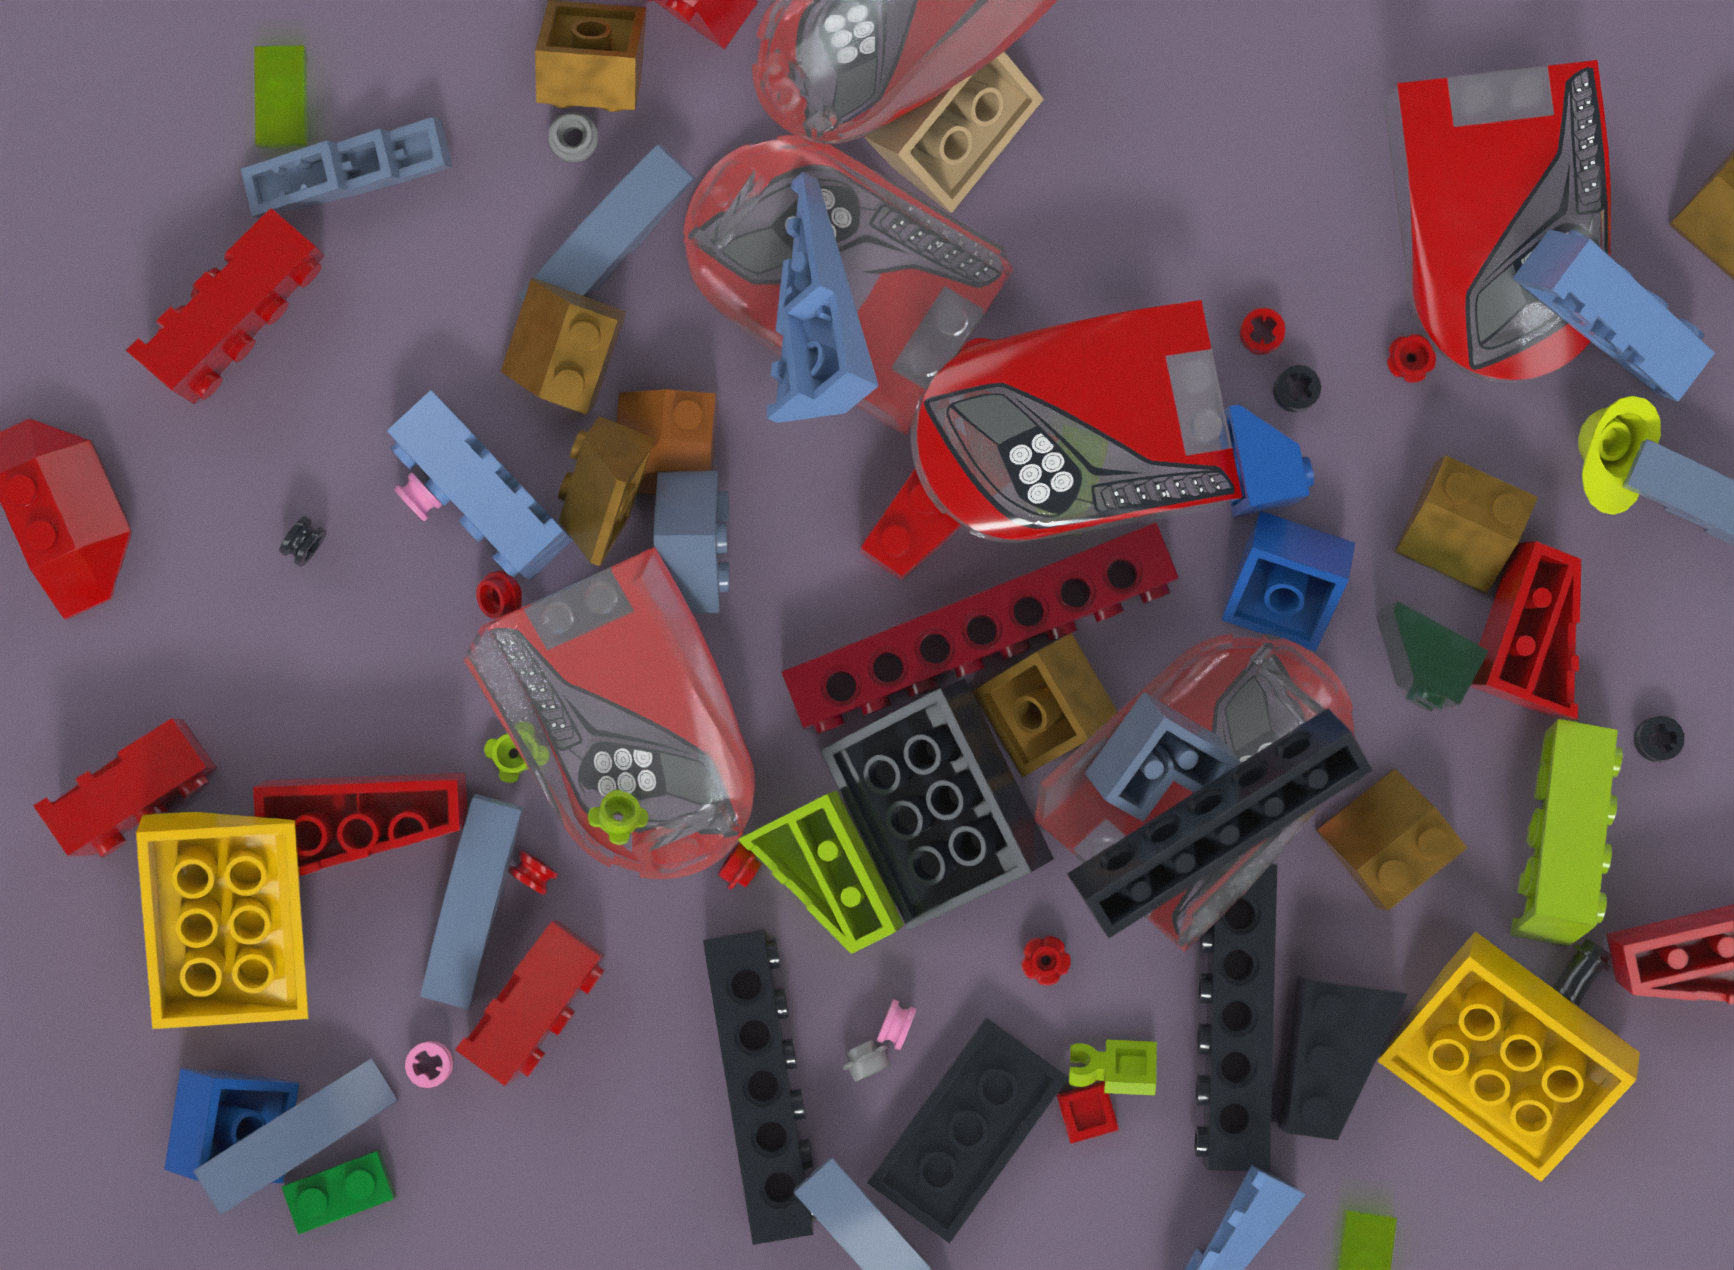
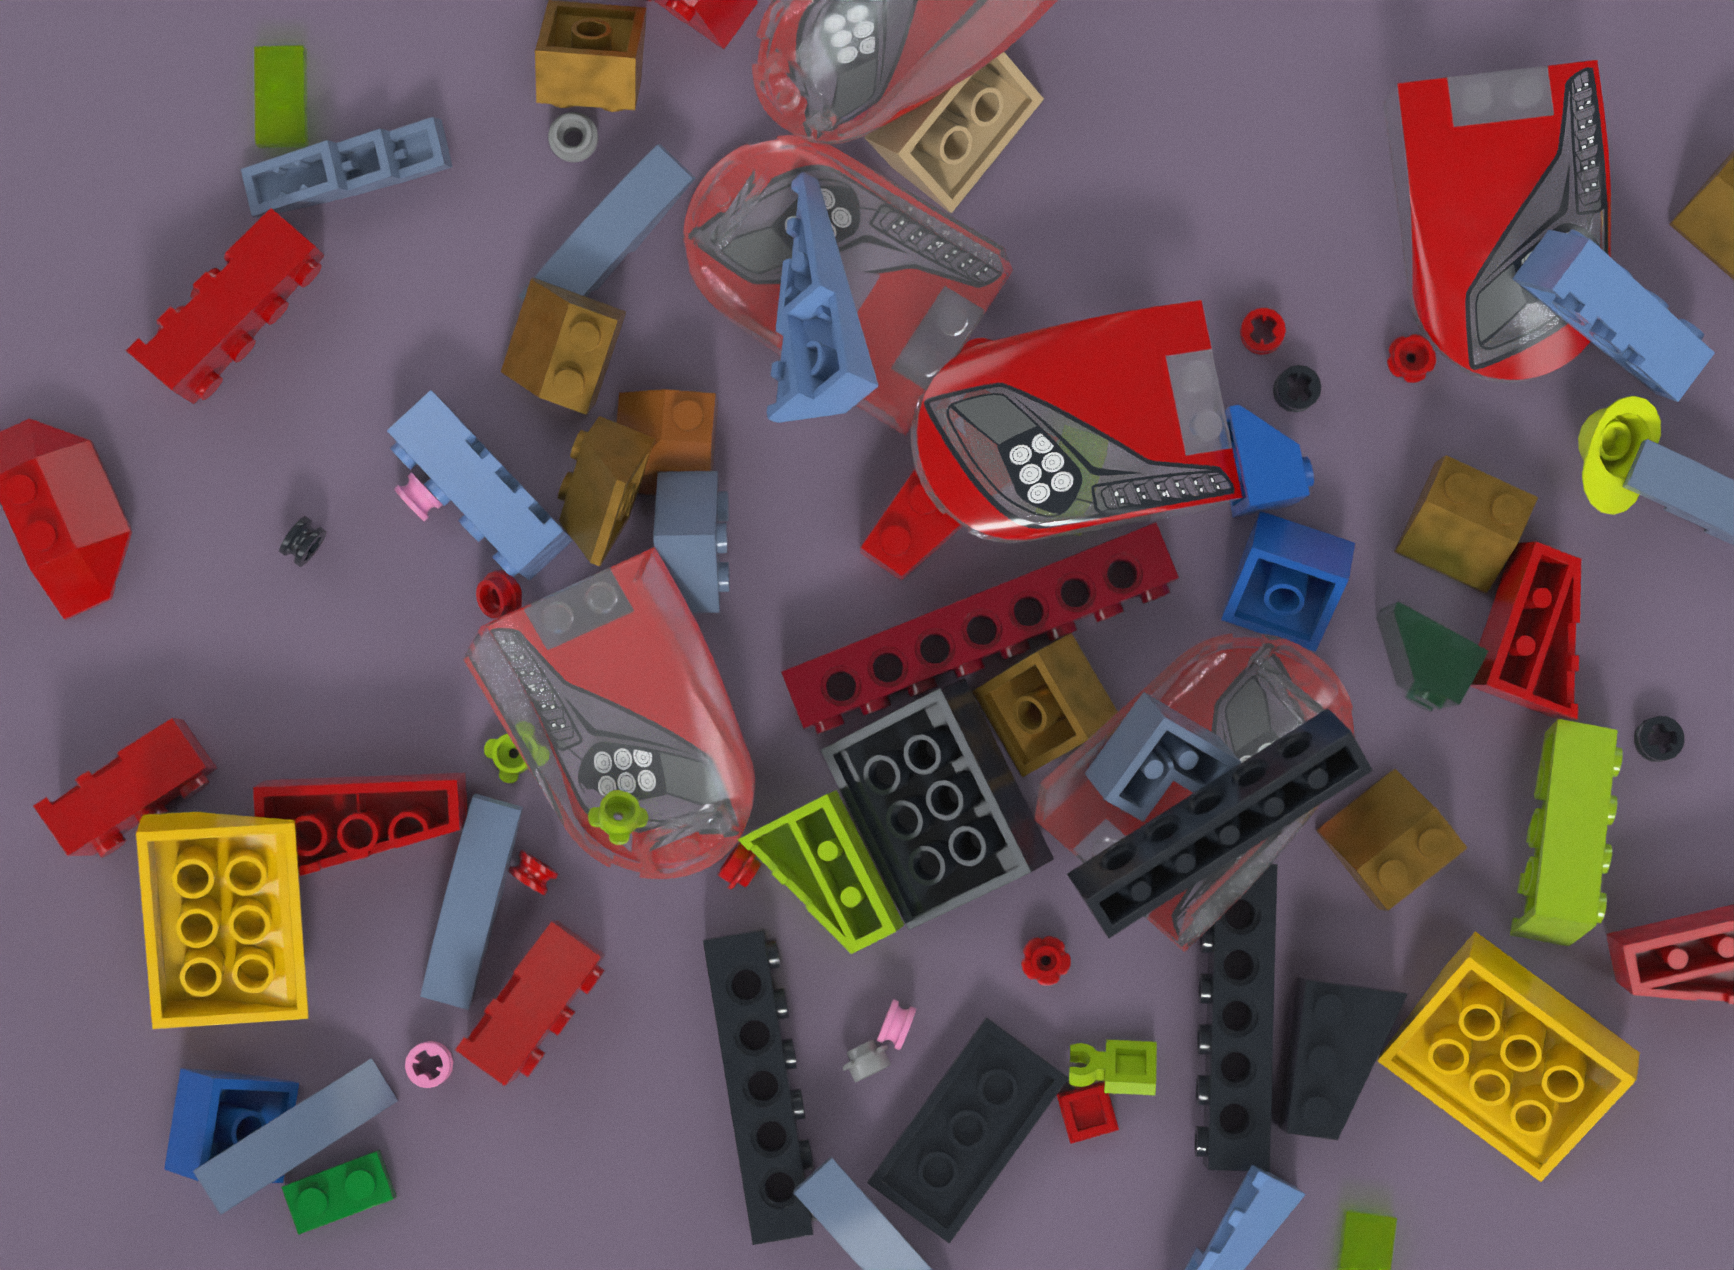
black pin [1552,938,1612,1006] -> none

